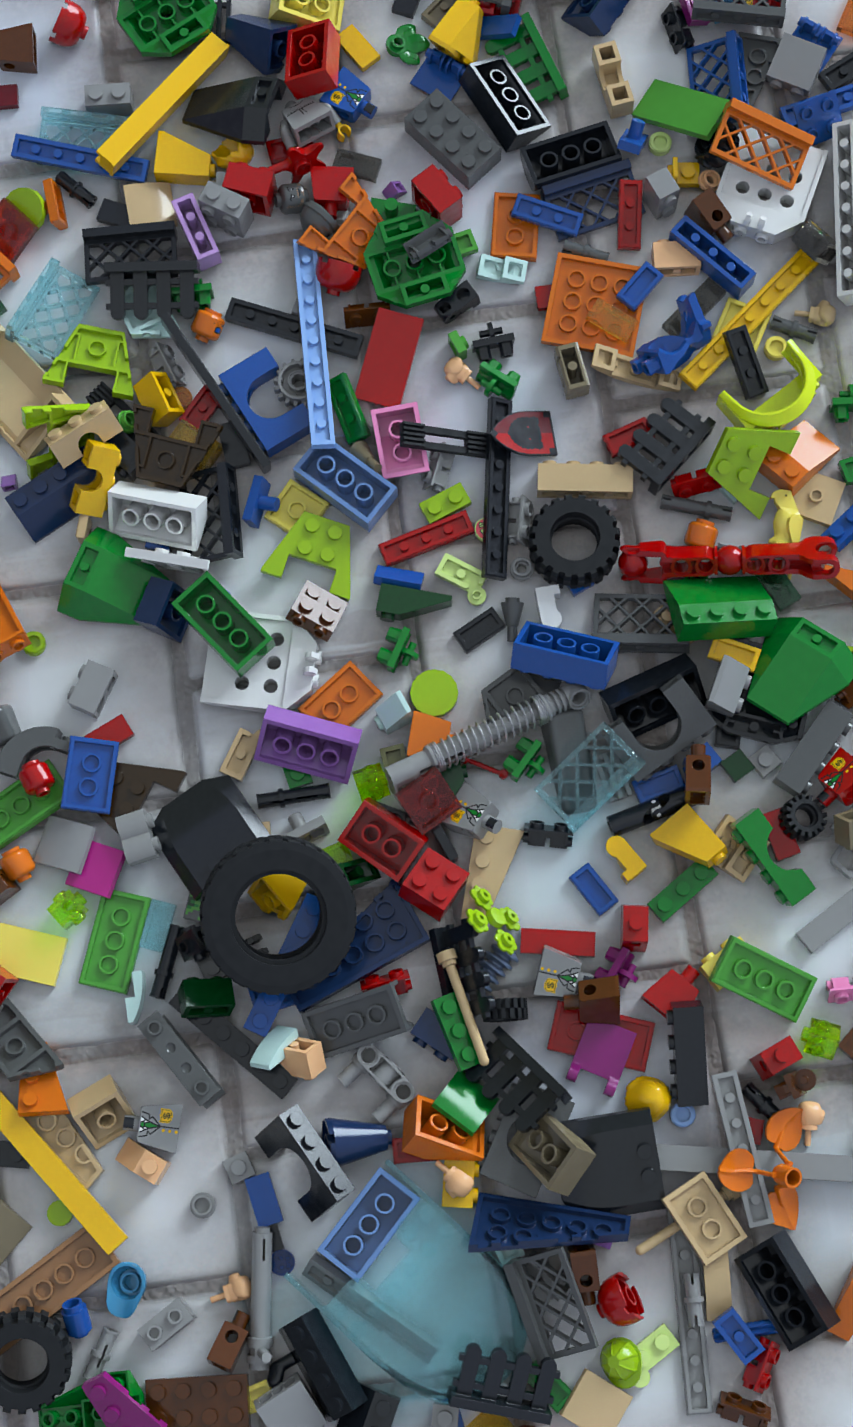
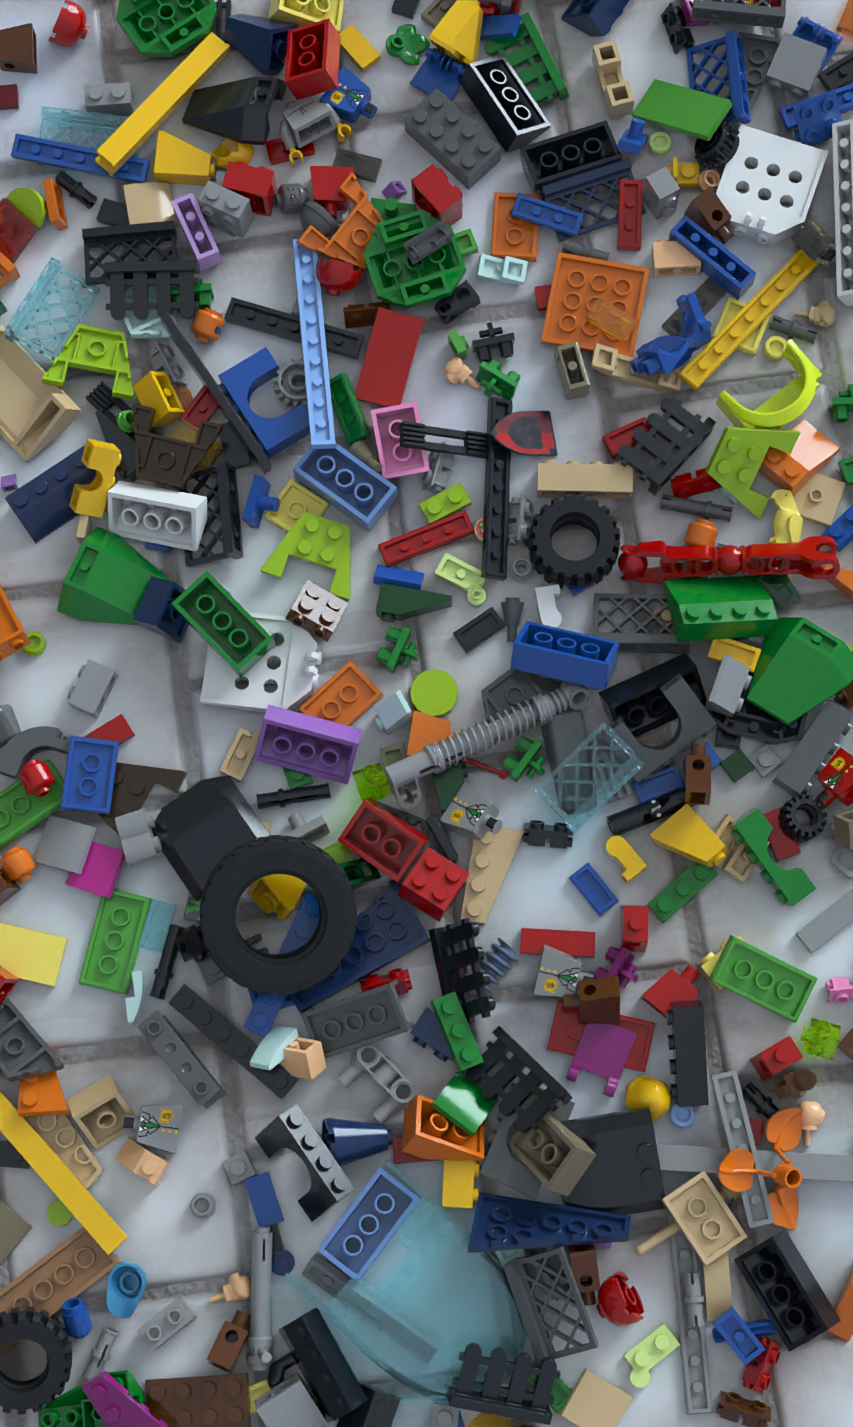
lime wing [21,403,95,480] -> none
tan arch [43,400,123,469] -> none
clear neon green brick [46,889,89,930] -> none
white wing [124,547,210,575] -> none
dark green brick [178,976,236,1018] -> none
red animal [268,142,326,183] -> none
clear red plate [395,766,462,836] -> none
light nougat piece [434,1160,474,1198] -> none
tan piece [436,948,489,1066] -> none
lime plant [466,885,520,955] -> none
black tyre [483,997,528,1023] -> none
lime piece [600,1337,642,1389] -> none
blue tile [616,261,664,312] -> none
orange fence [709,97,816,191] -> none
black tile [722,324,769,400] -> none

